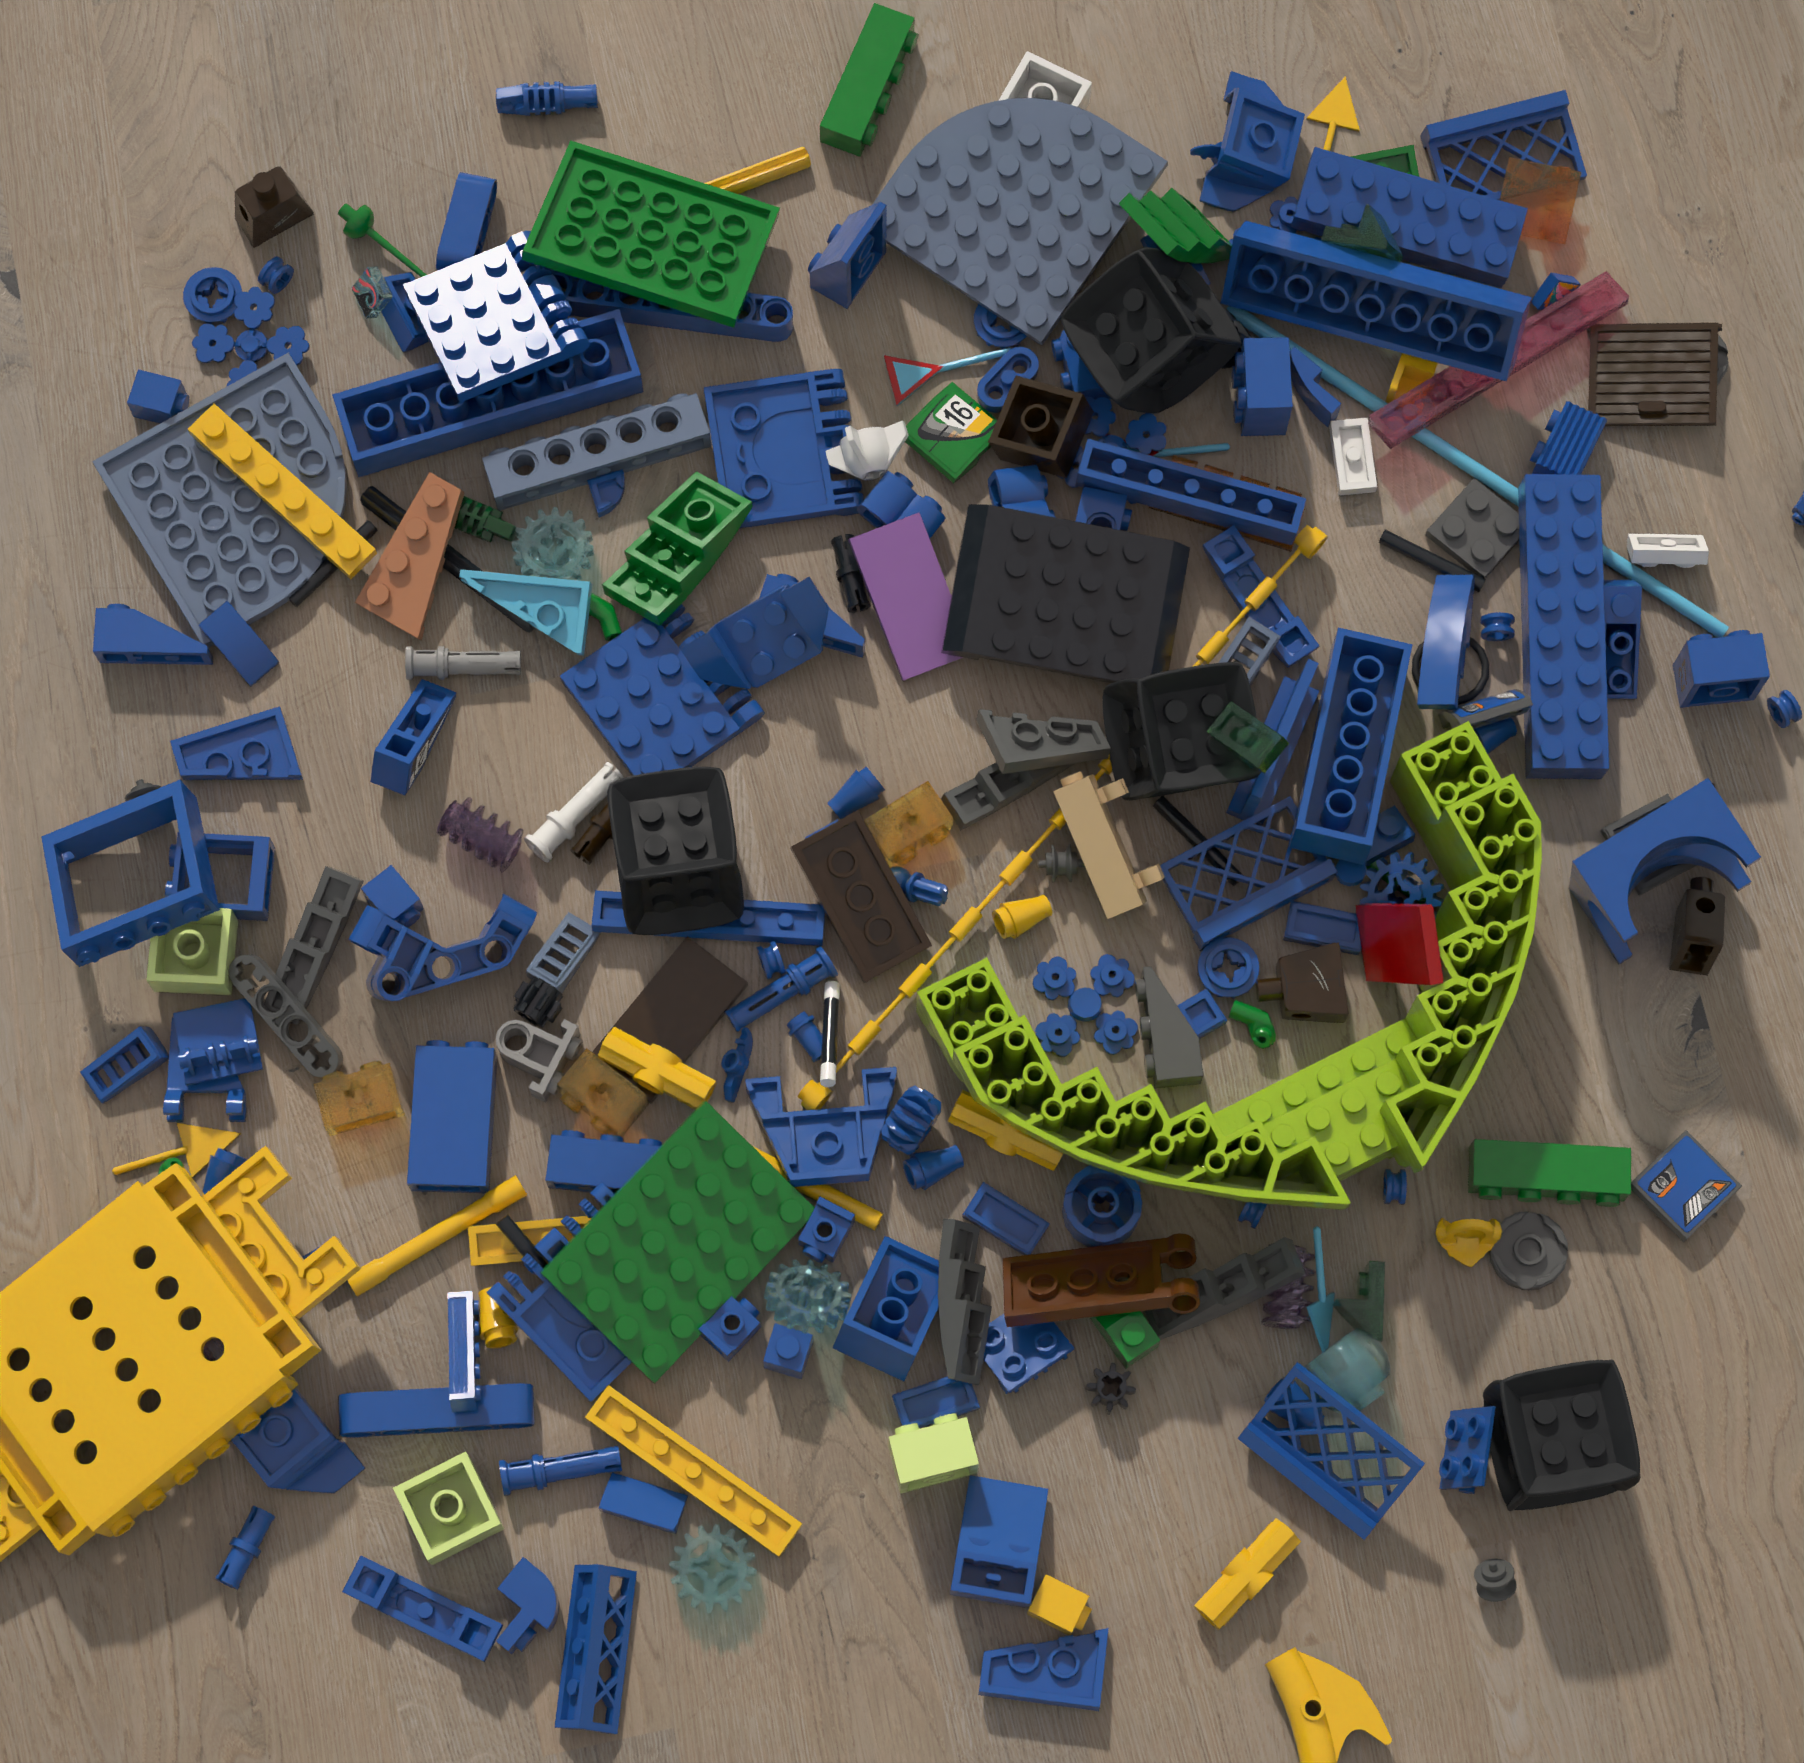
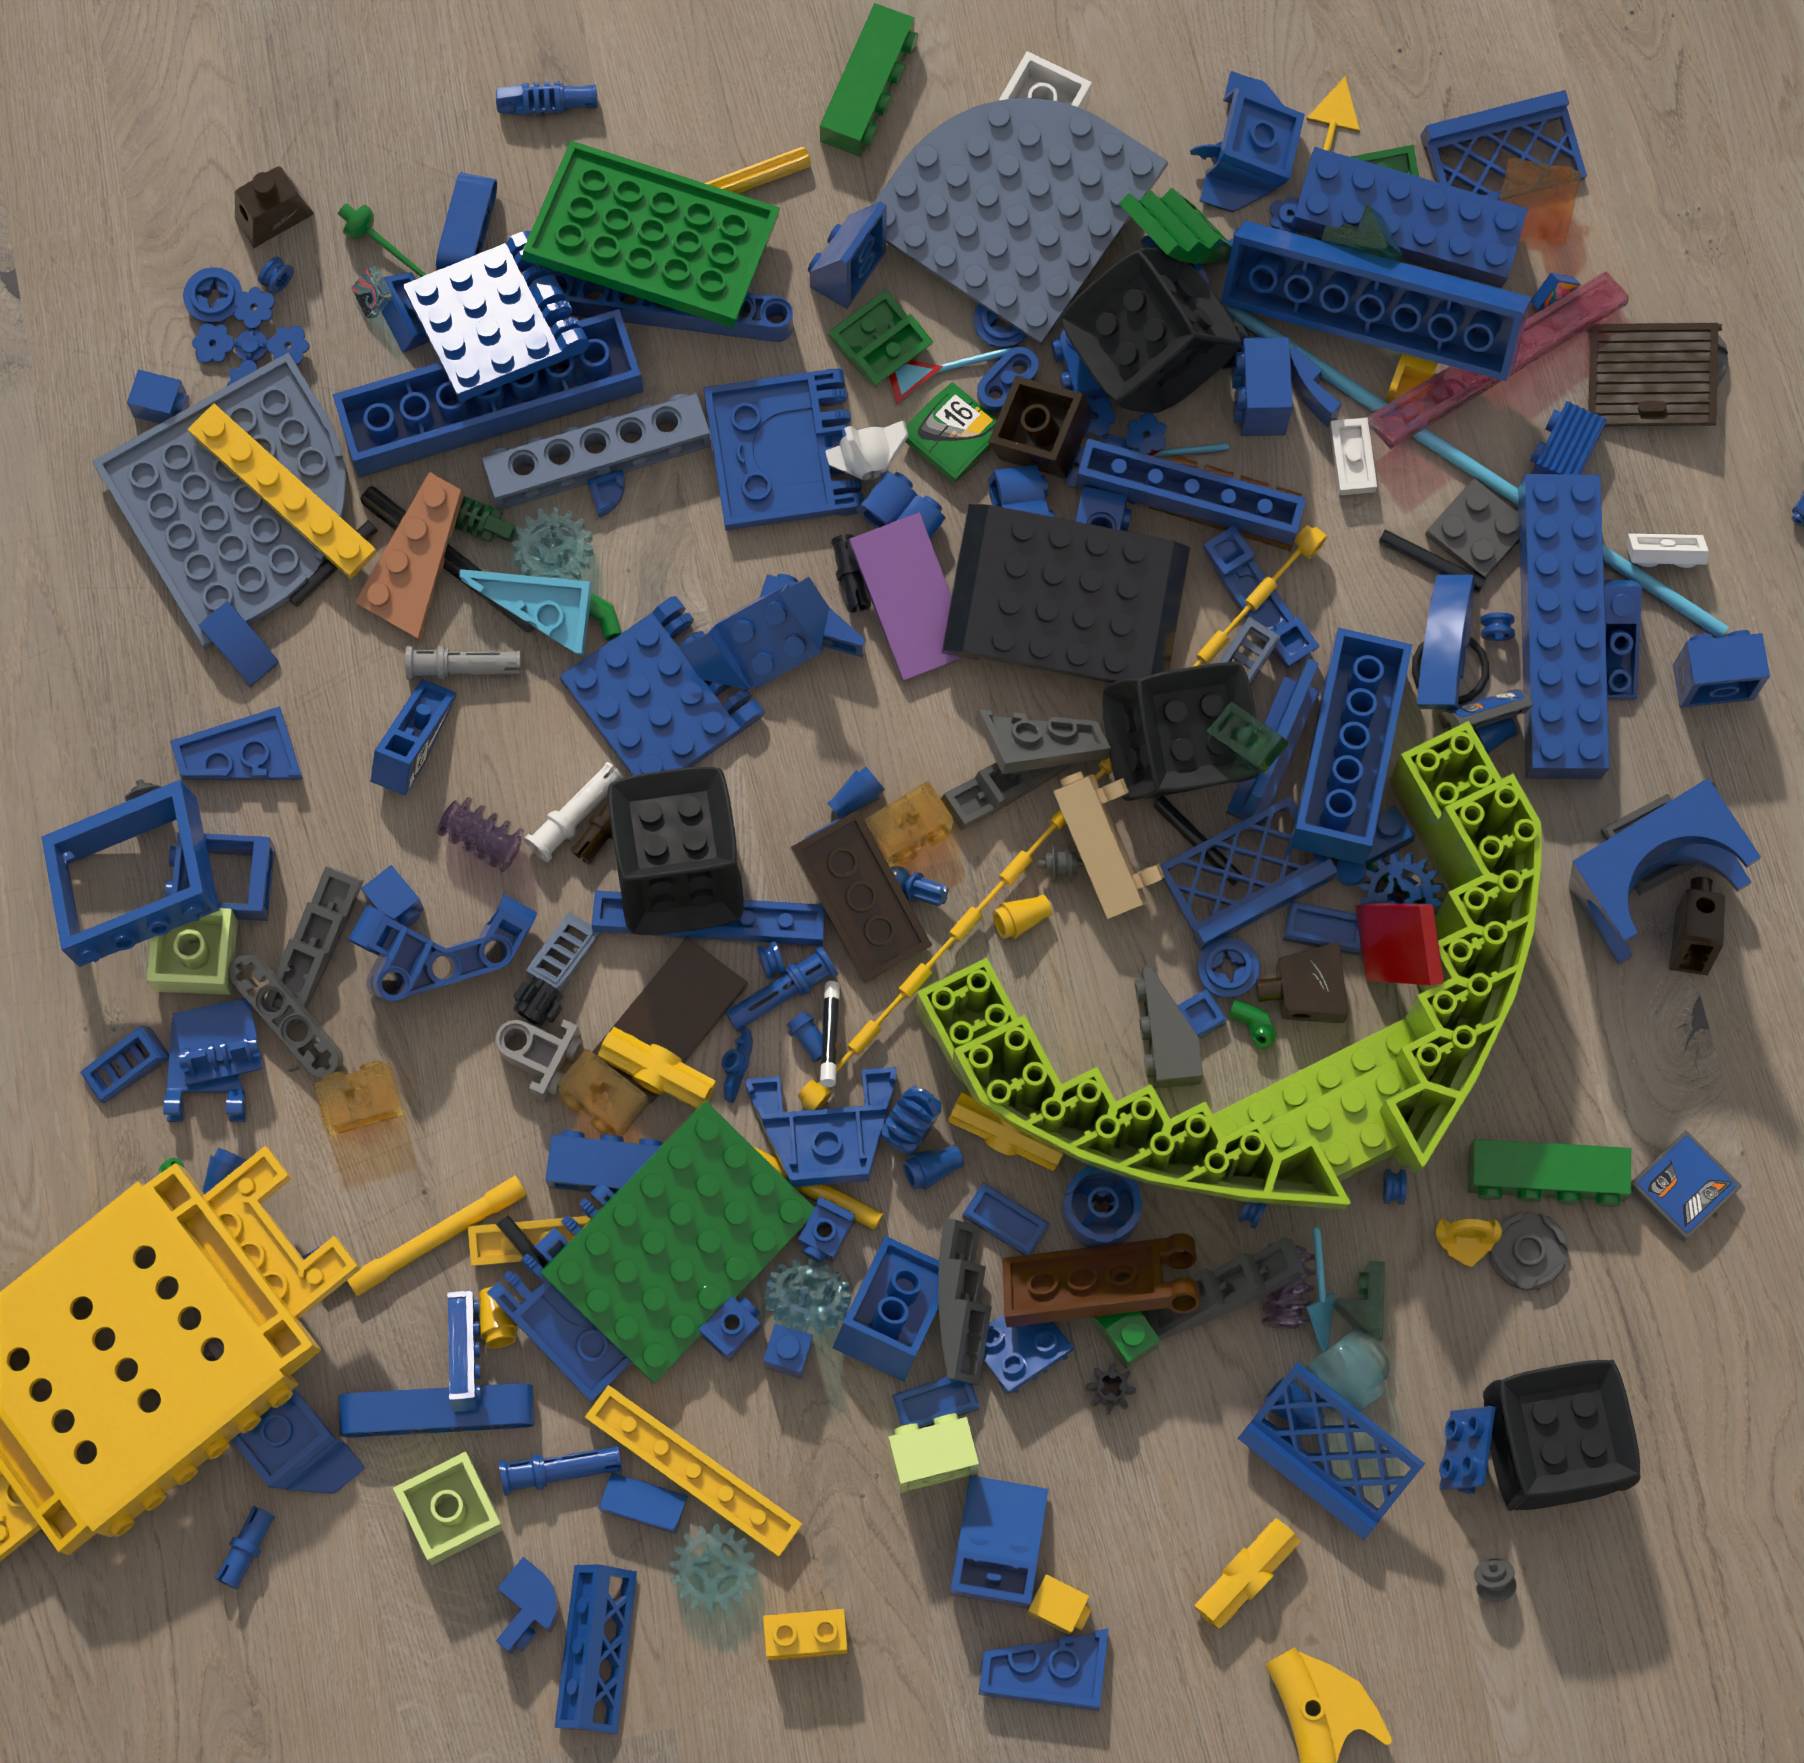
blue slope [93,604,213,665] -> none
yellow piece [112,1123,241,1178] -> none
blue slope [342,1556,503,1662] -> none
blue brick [407,1040,497,1194] -> none
green slope [602,471,753,626] -> none
blue plant [1033,954,1138,1057] -> none
blue bush [1767,690,1802,728] -> none
none -> yellow hinge [763,1609,848,1661]
none -> green slope [827,289,933,387]

